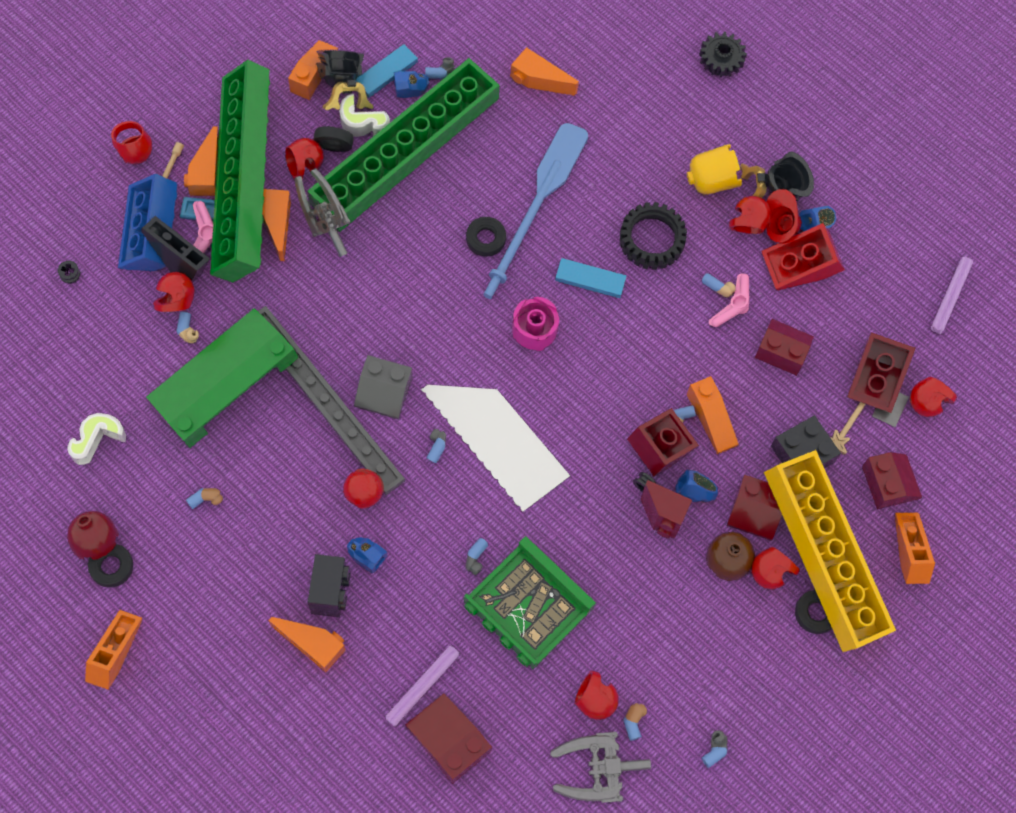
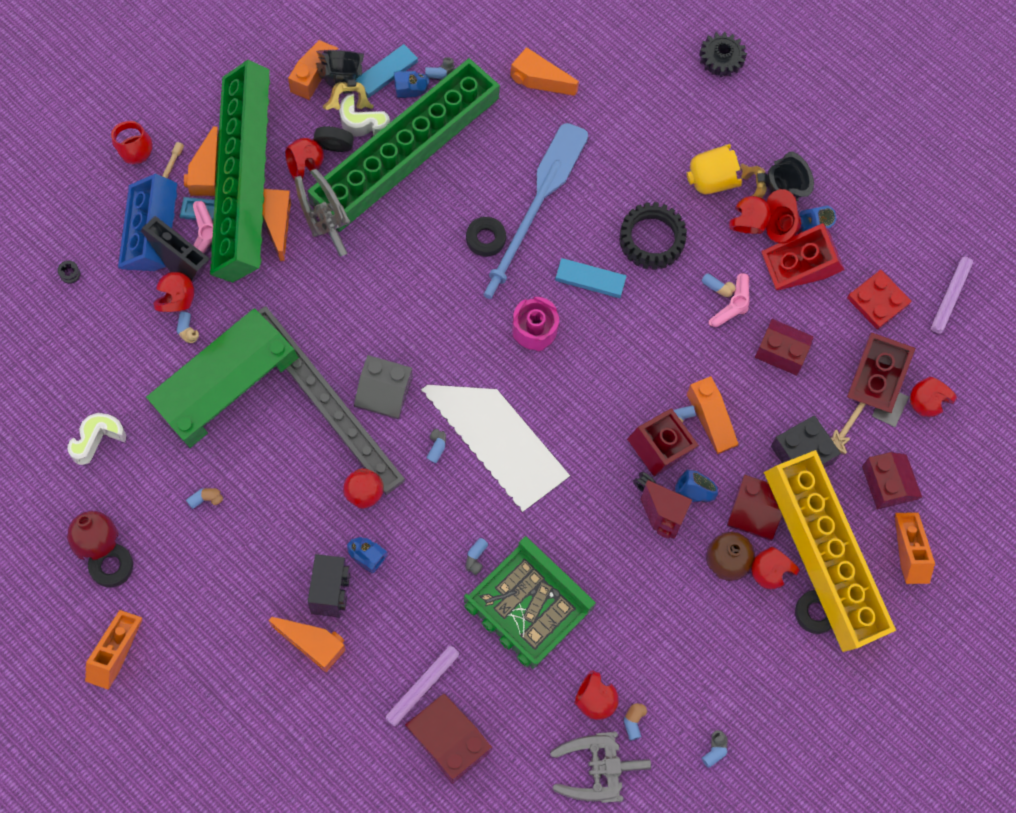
none -> red plate [847,270,912,330]

